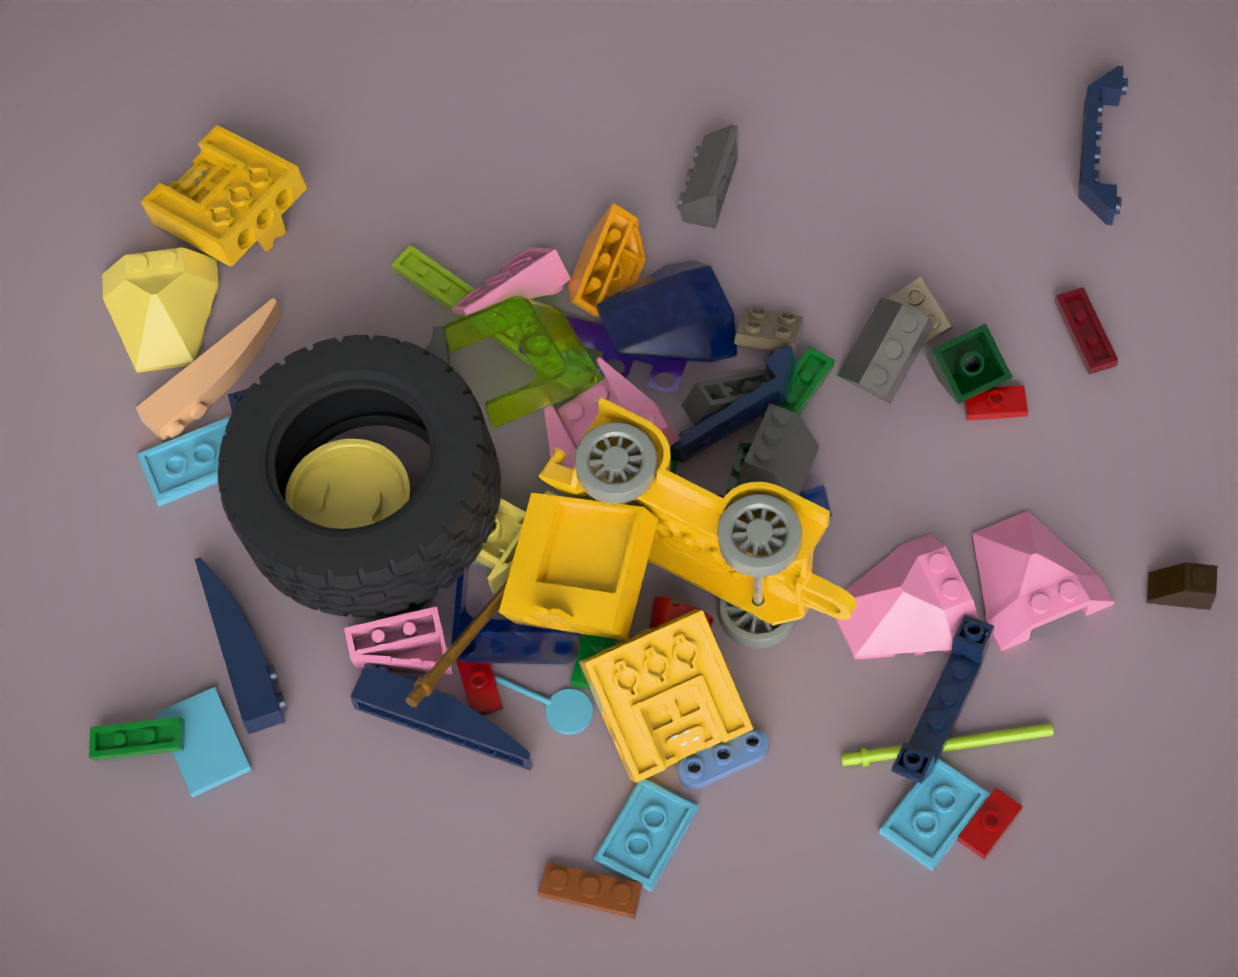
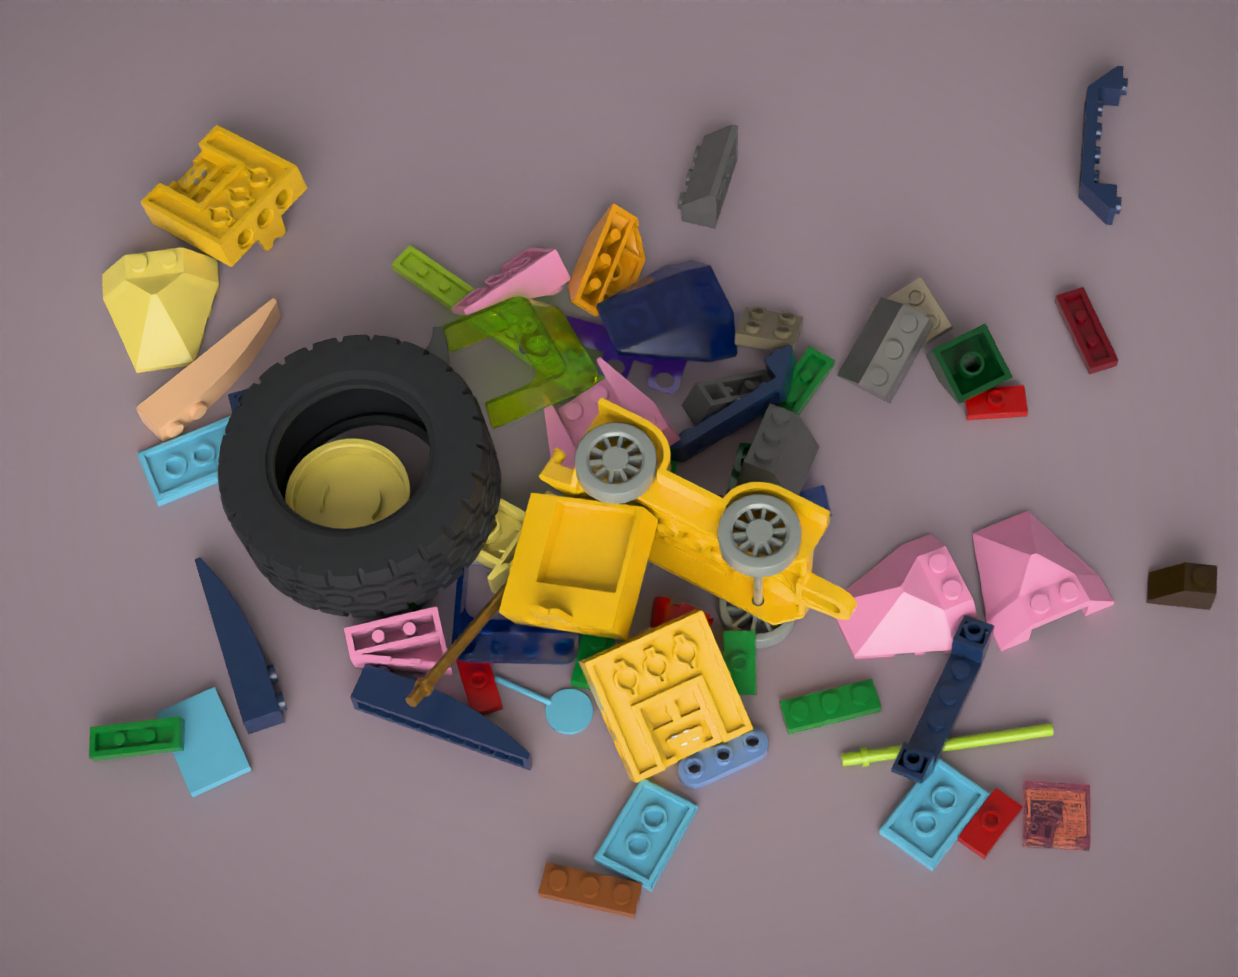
none -> green plate [723,631,757,695]
none -> green plate [780,679,881,735]
none -> clear pink tile [1023,781,1091,851]

